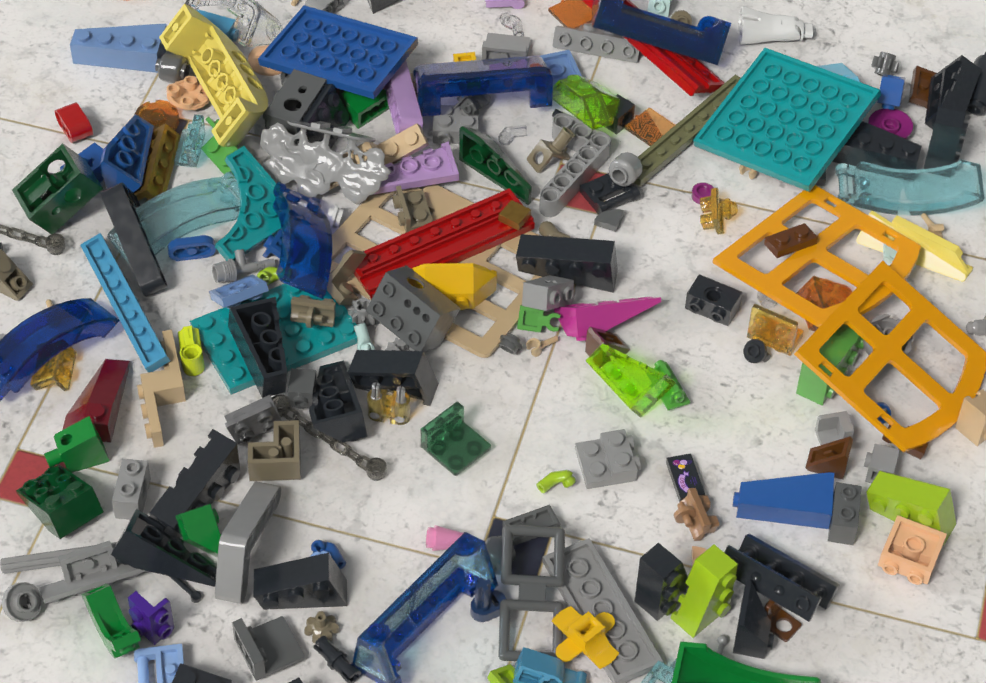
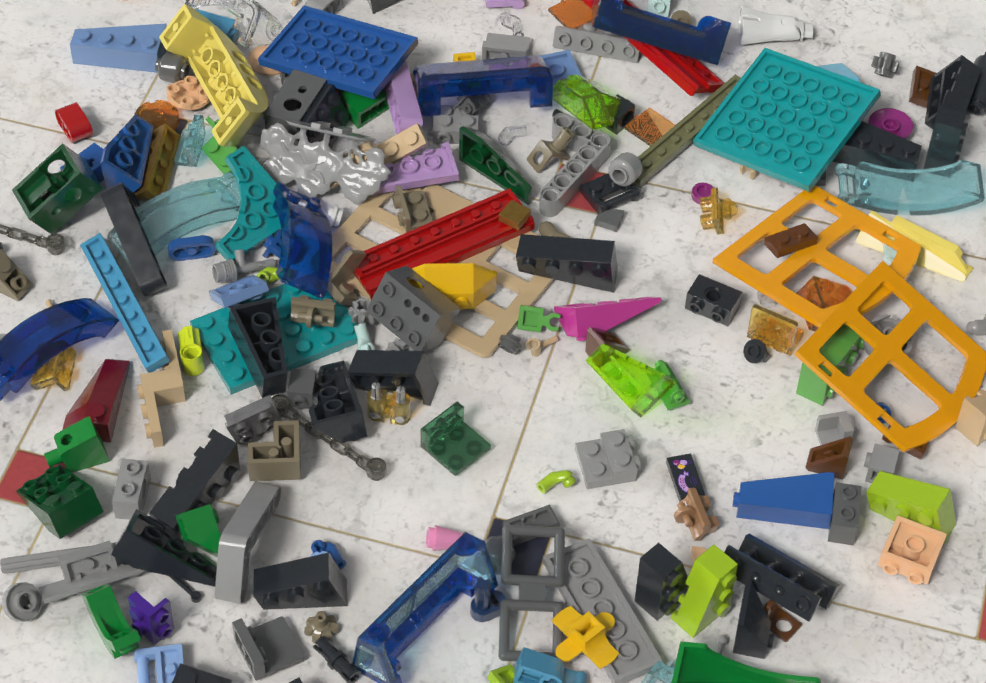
light grey brick [522,275,575,311] -> none
blue brick [877,74,906,110] -> none
tan hand [921,213,944,238] -> none

